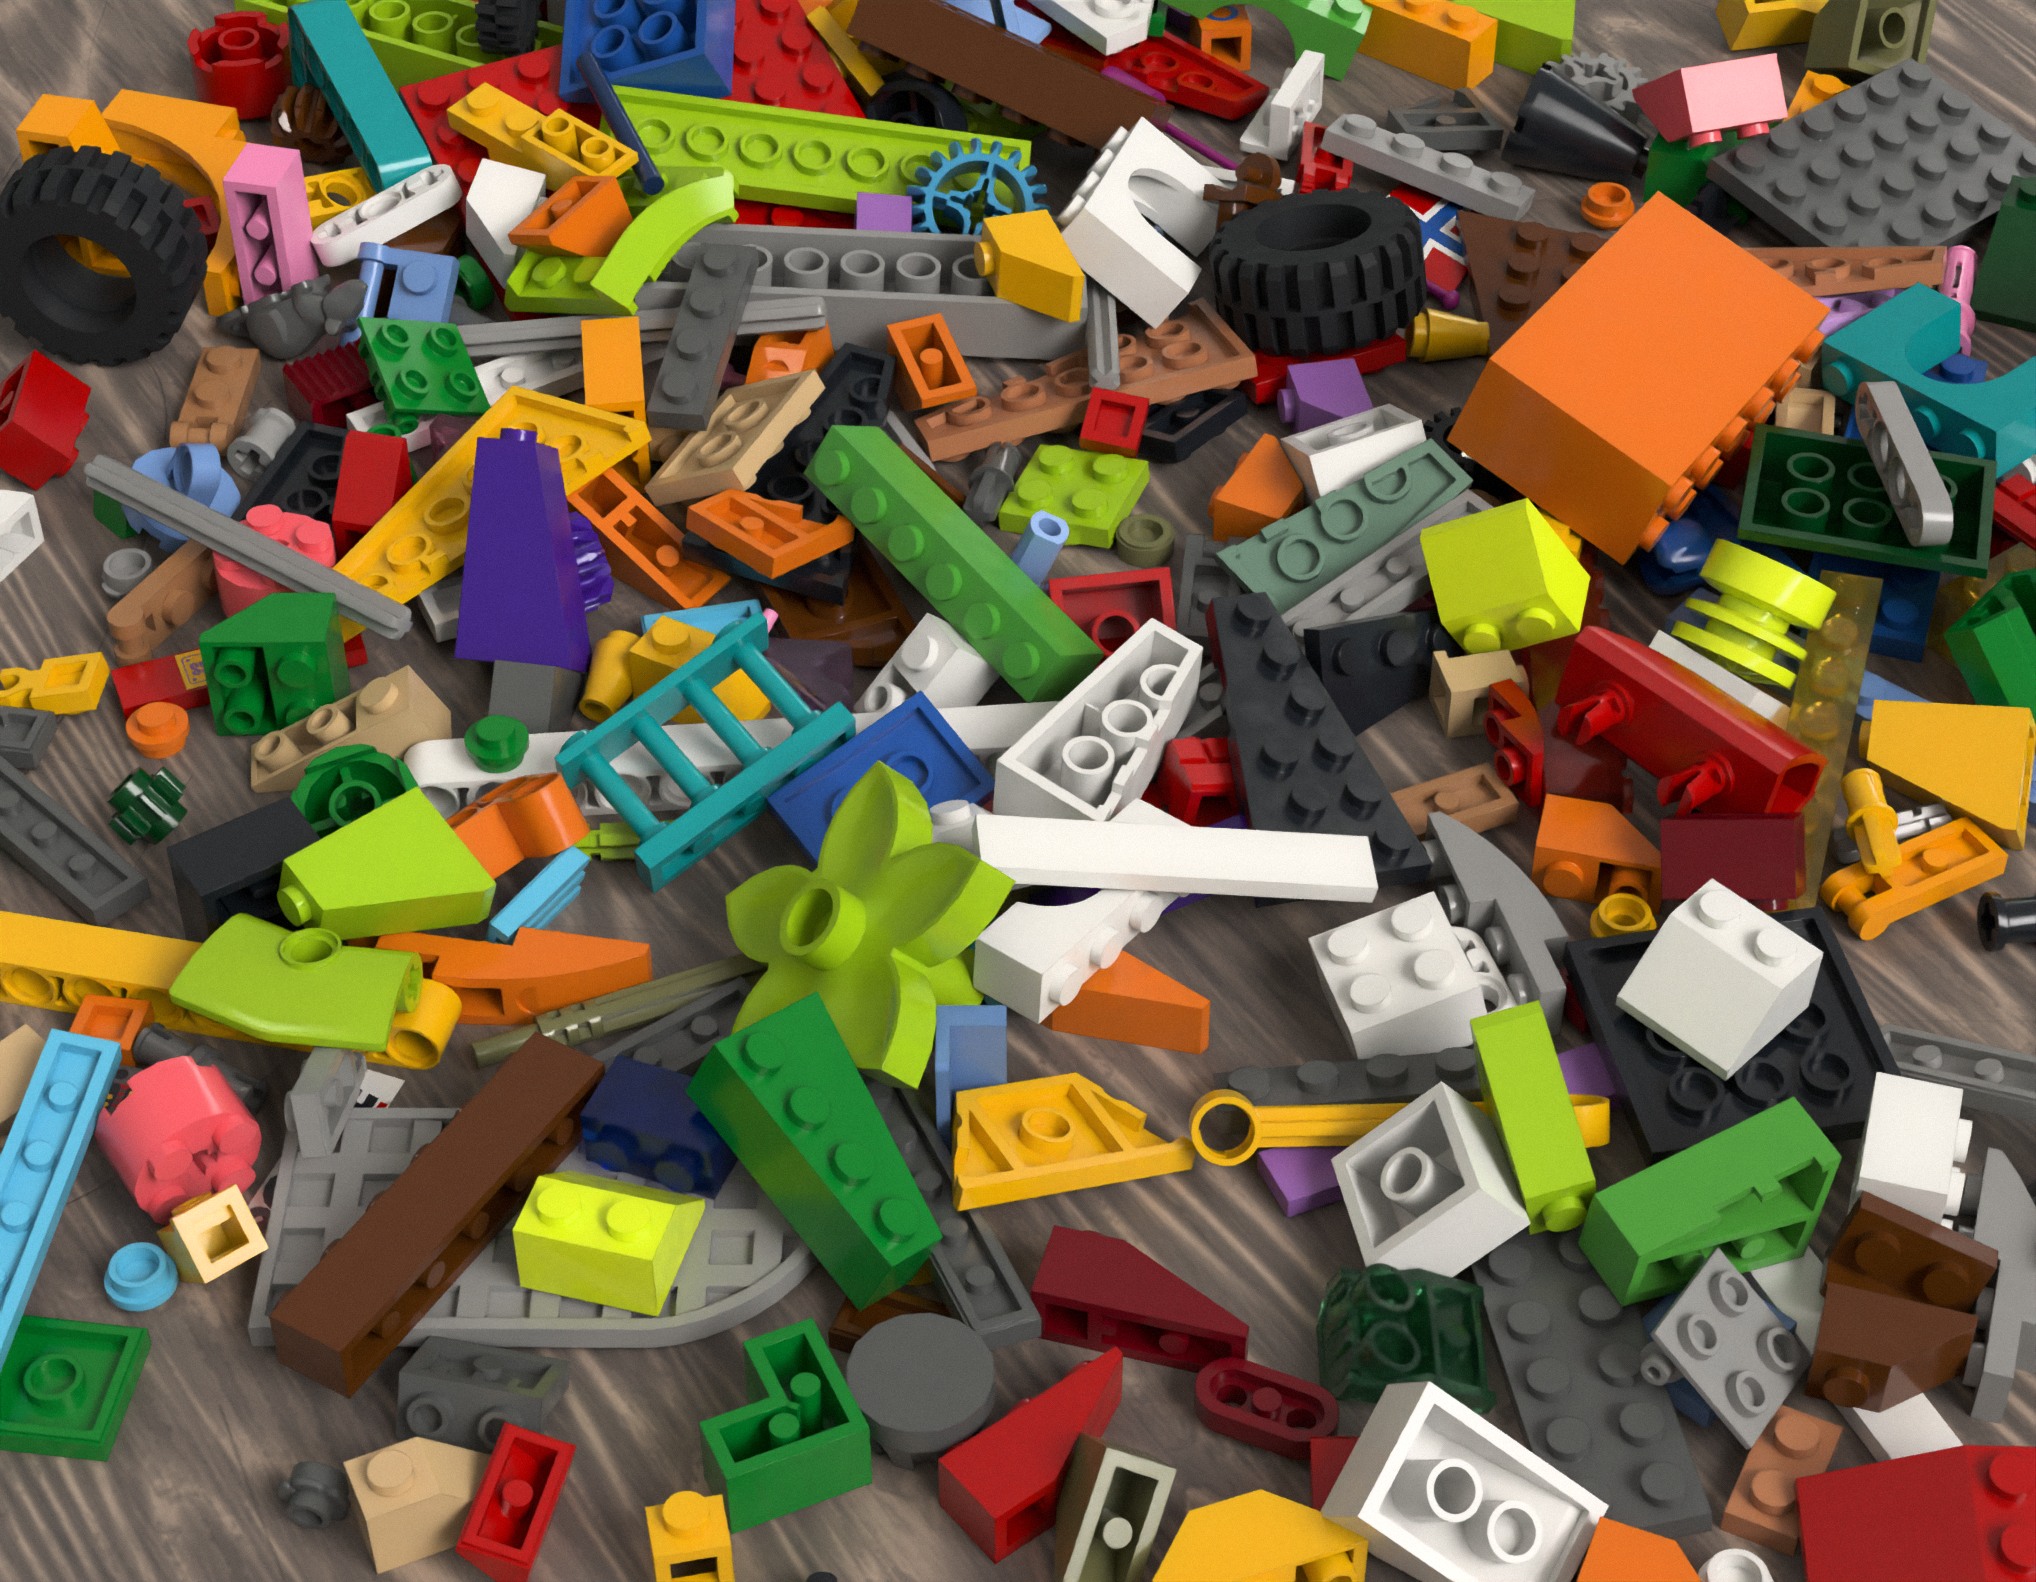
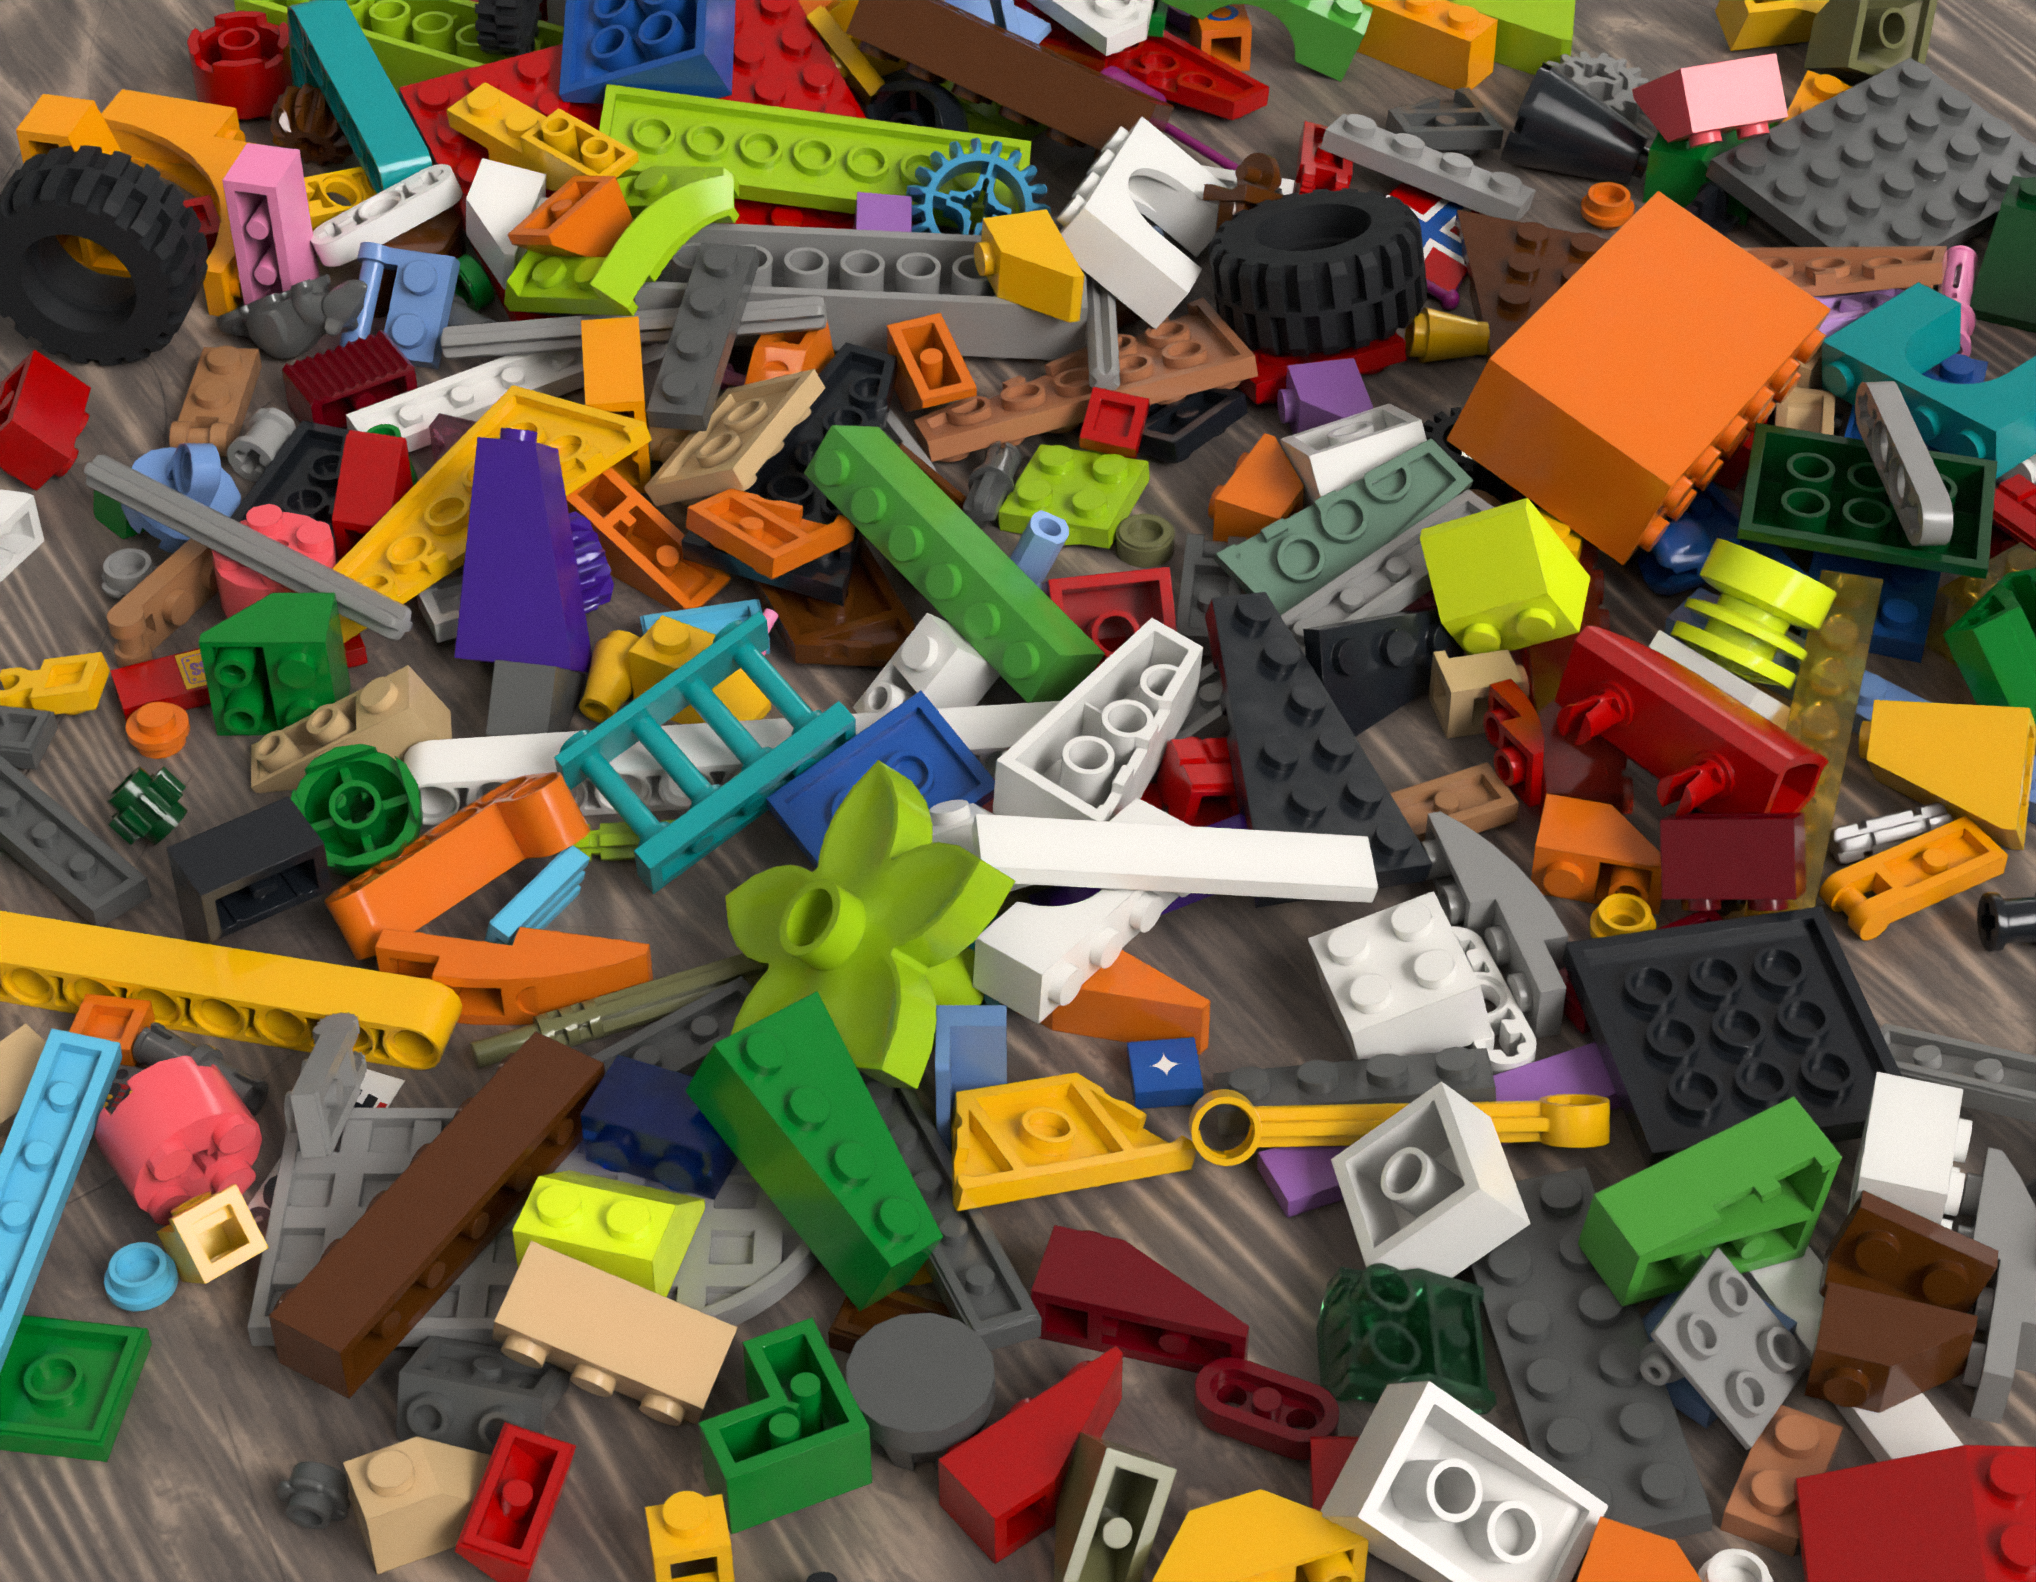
lime panel [169,913,423,1052] -> none
lime slope [277,786,497,940] -> none
green hinge [356,317,491,434] -> none
green plate [464,715,529,774] -> none
dark blue bar [576,53,664,195] -> none
clear purple slope [762,637,854,714] -> none
white bracket [1240,50,1325,161] -> none
lime slope [1469,1000,1597,1235] -> none
white slope [1615,878,1824,1081] -> none
yellow axle [1840,768,1902,879] -> none
none -> tan brick [492,1241,738,1426]
none -> blue tile [1127,1037,1204,1109]

